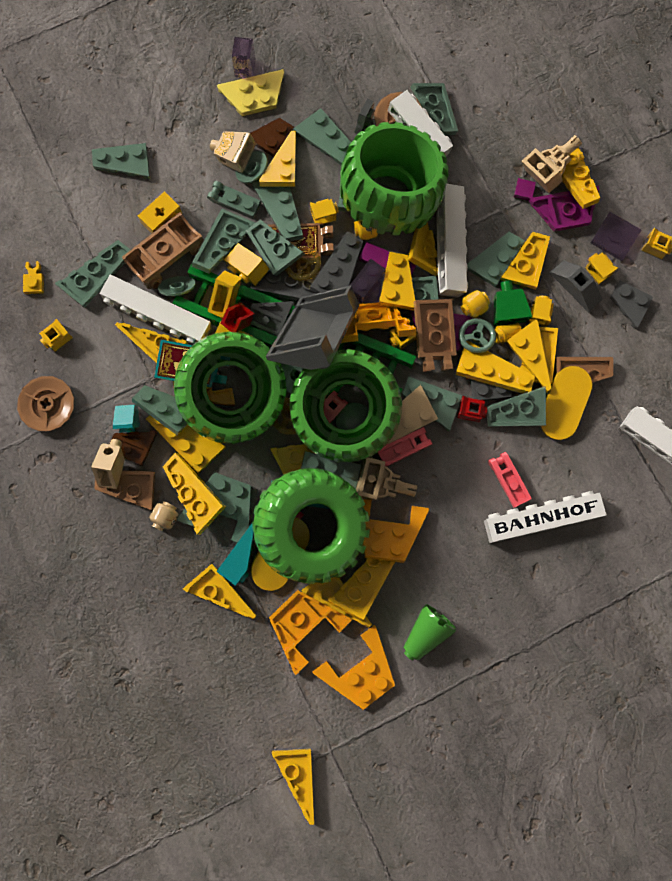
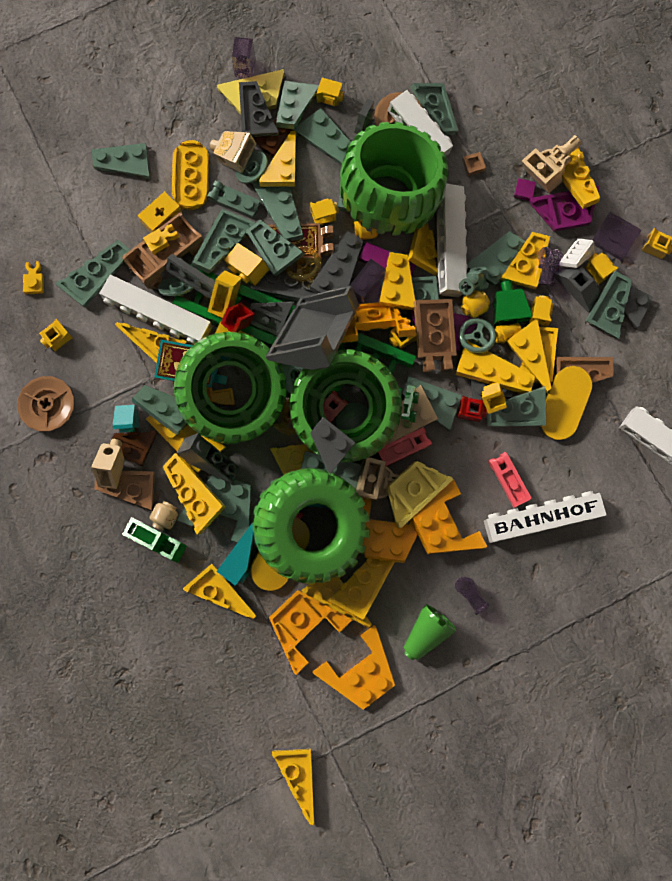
none -> green slope [122,517,187,563]
none -> yellow plate [143,224,179,255]
none -> dark grey plate [166,254,215,299]
none -> yellow tile [172,140,210,210]
none -> dark grey slope [177,433,240,483]
none -> dark grey wing [239,81,279,137]
none -> sand green wing [276,81,319,129]
none -> dark grey wing [310,417,355,474]
none -> yellow window [316,78,345,106]
none -> light yellow wing [387,461,453,528]
none -> green wing [401,385,419,428]
none -> light orange wing [411,479,487,554]
none -> clear purple connector [455,577,490,615]
none -> sand green connector [459,267,489,295]
none -> medium nougat tile [462,152,486,176]
none -> yellow window [482,382,507,414]
none -> connector [538,247,563,286]
none -> white slope [560,239,594,268]
none -> sand green wing [585,271,632,339]

